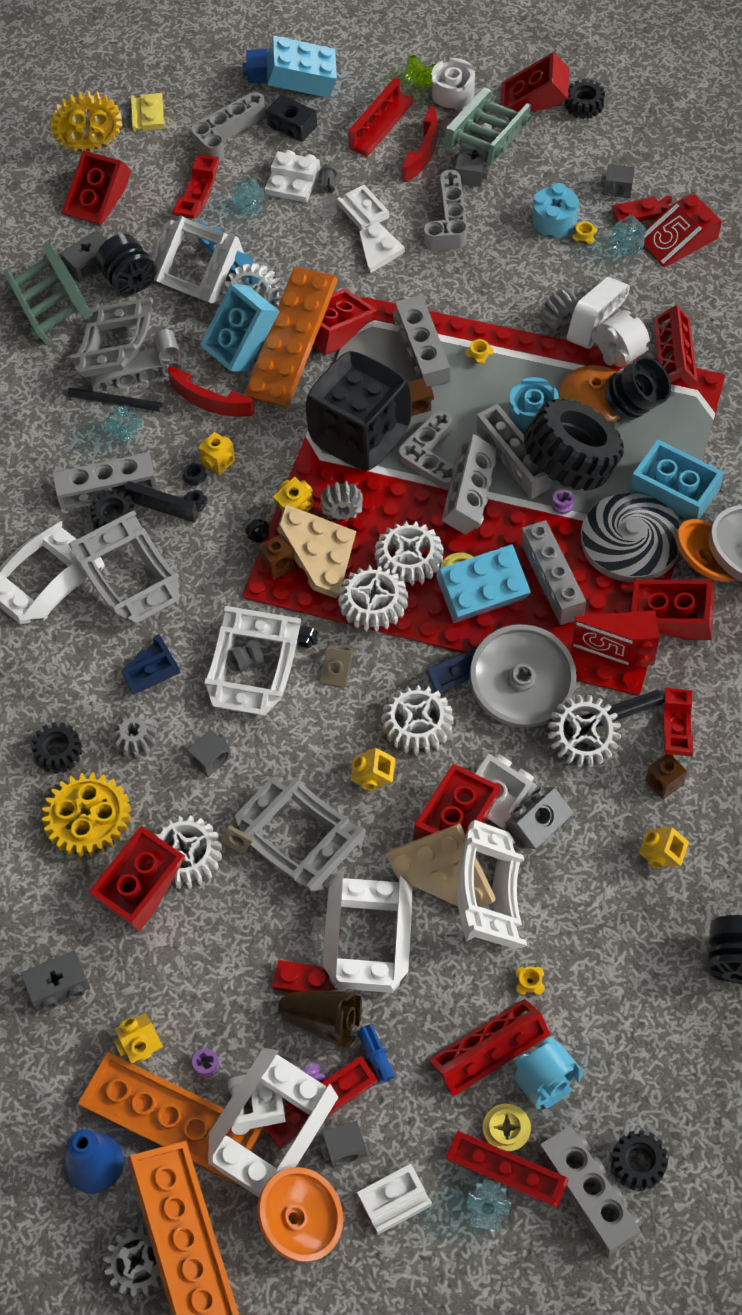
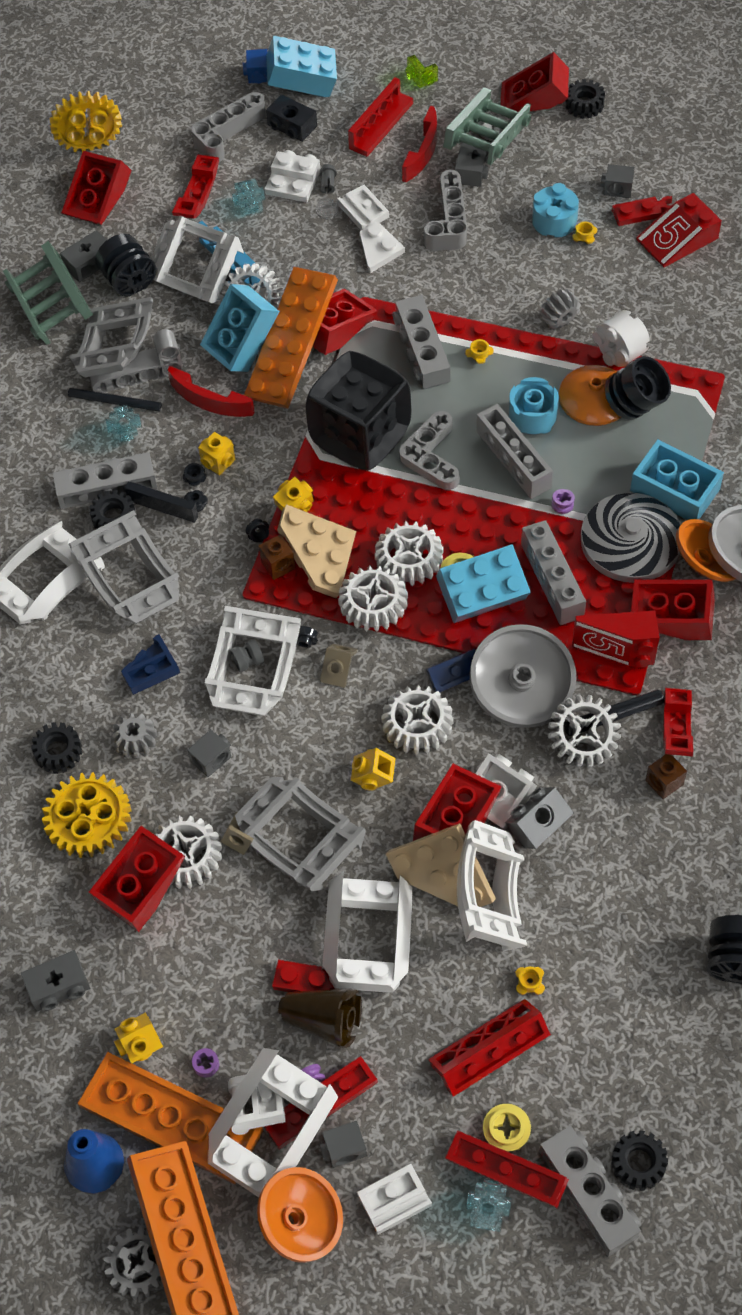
light yellow plate [131,93,165,132] -> none
light grey gear [321,481,363,522] -> none
blue axle [358,1024,396,1084] -> none
reddish brown brick [408,378,434,416] -> none
white brick [432,58,475,110] -> none
light grey brick [441,434,497,535] -> none
medium azure brick [514,1037,583,1109] -> none
black tyre [524,398,624,491] -> none
white beam [567,277,630,349] -> none
clear light blue brick [611,215,646,257] -> none
yellow brick [639,827,689,869] -> none
red fence [653,305,698,387] -> none

